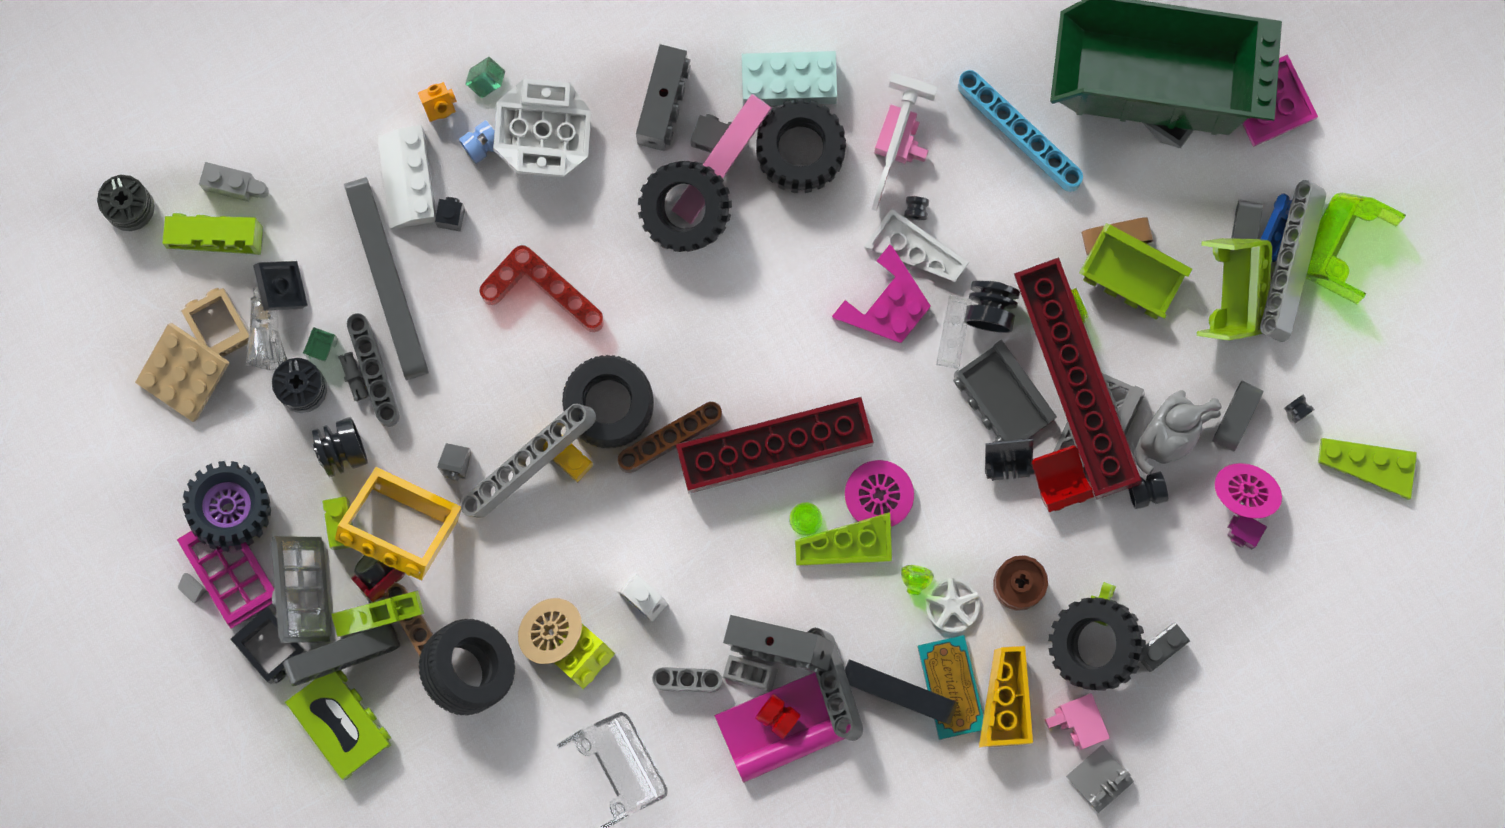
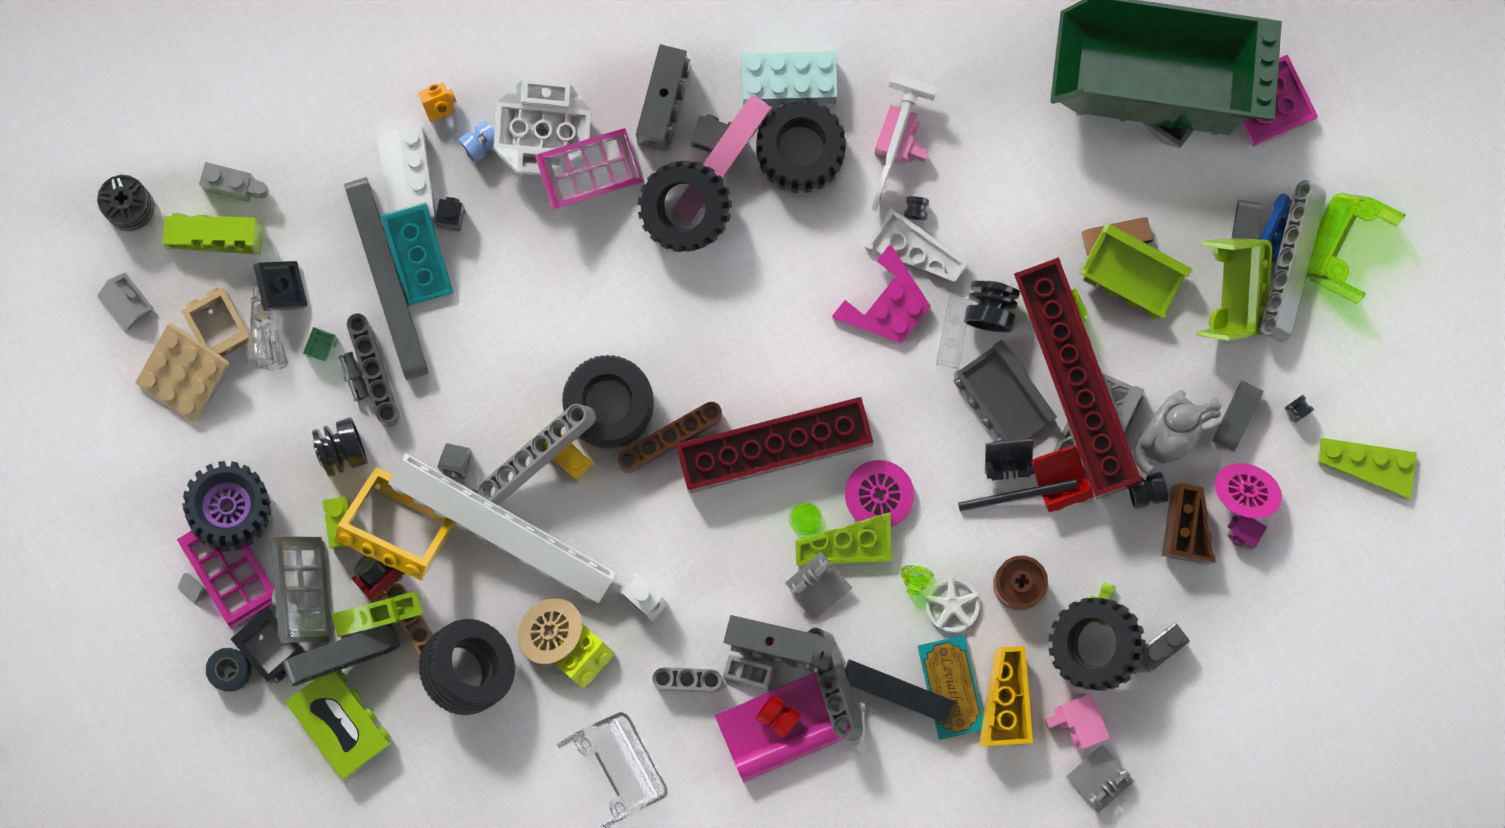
black wheel [272,358,327,413] -> none
clear green panel [465,57,505,98] -> none
clear red beam [479,245,604,332] -> none
medium azure beam [958,70,1083,192] -> none
none -> light grey panel [97,273,154,331]
none -> black wheel [206,648,251,692]
none -> teal tile [380,202,453,306]
none -> white brick [388,453,615,603]
none -> clear piece [535,128,643,210]
none -> light grey hinge [785,552,853,619]
none -> white hinge [857,702,867,752]
none -> black piece [958,479,1077,512]
none -> reddish brown wedge [1162,483,1216,564]

